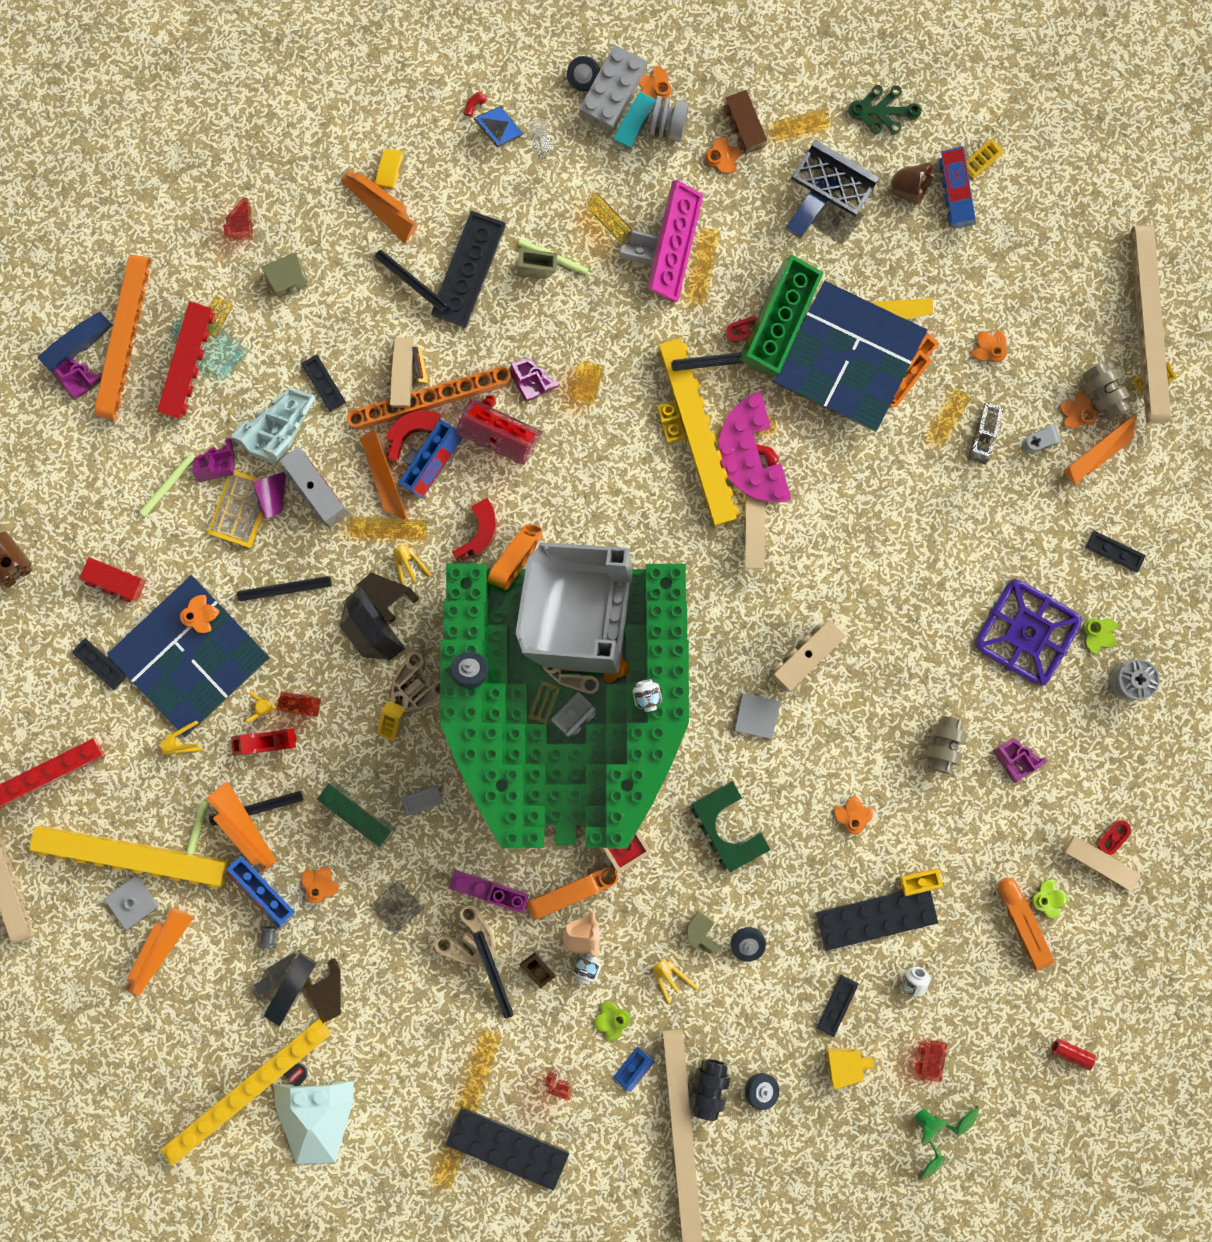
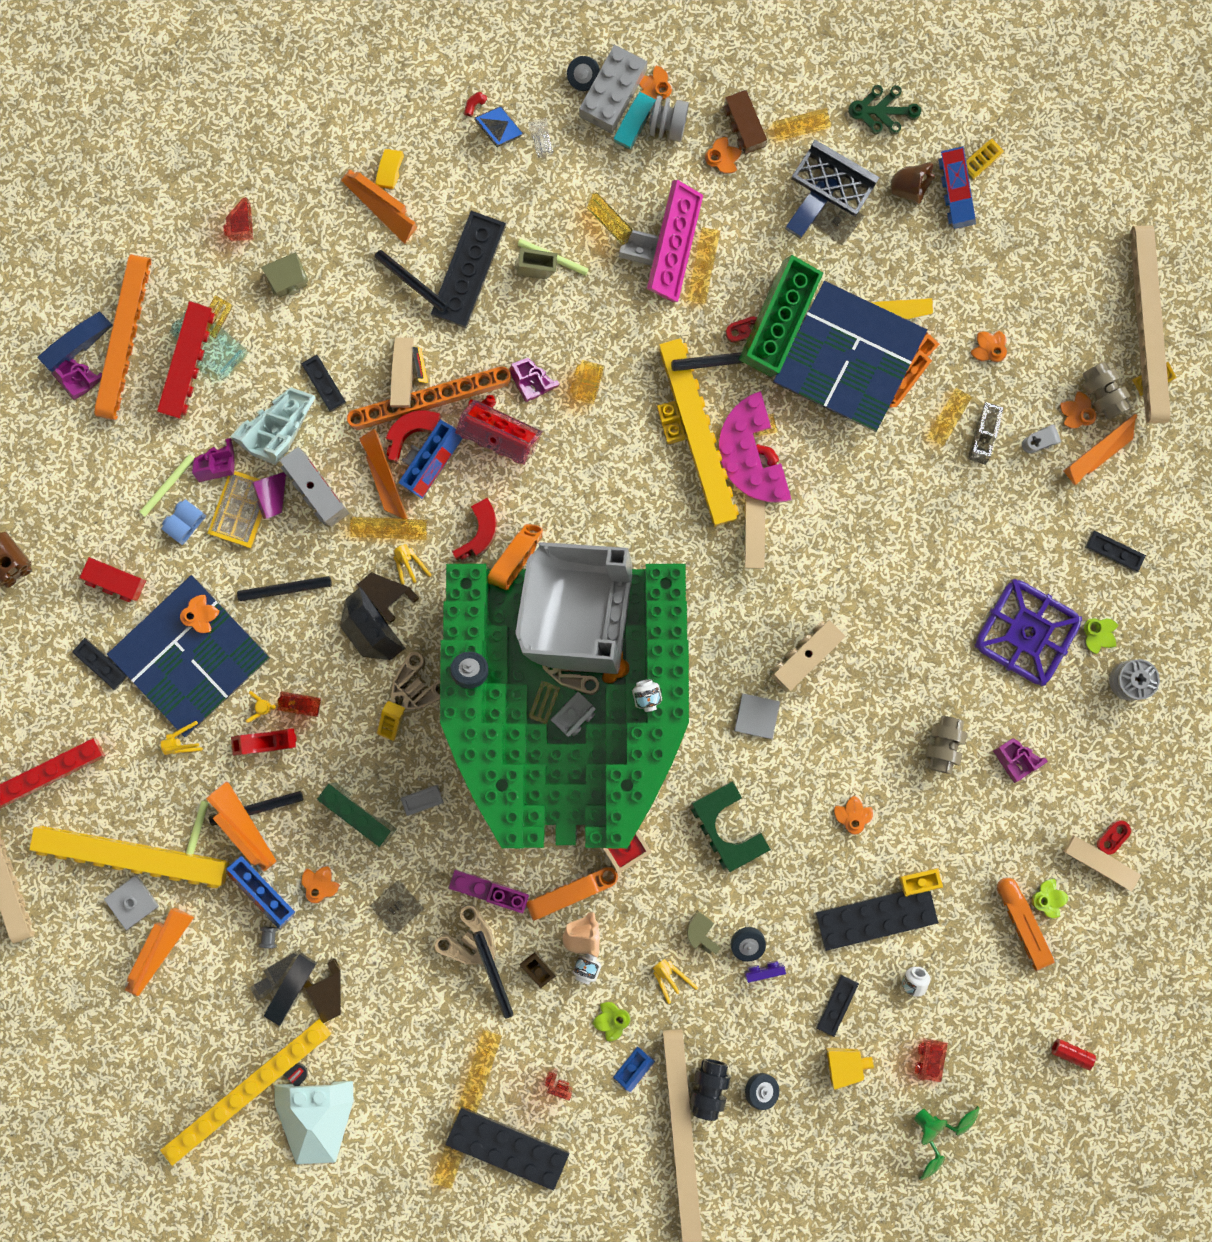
none -> medium blue brick [161,499,207,545]
none -> dark purple plate [744,961,786,983]

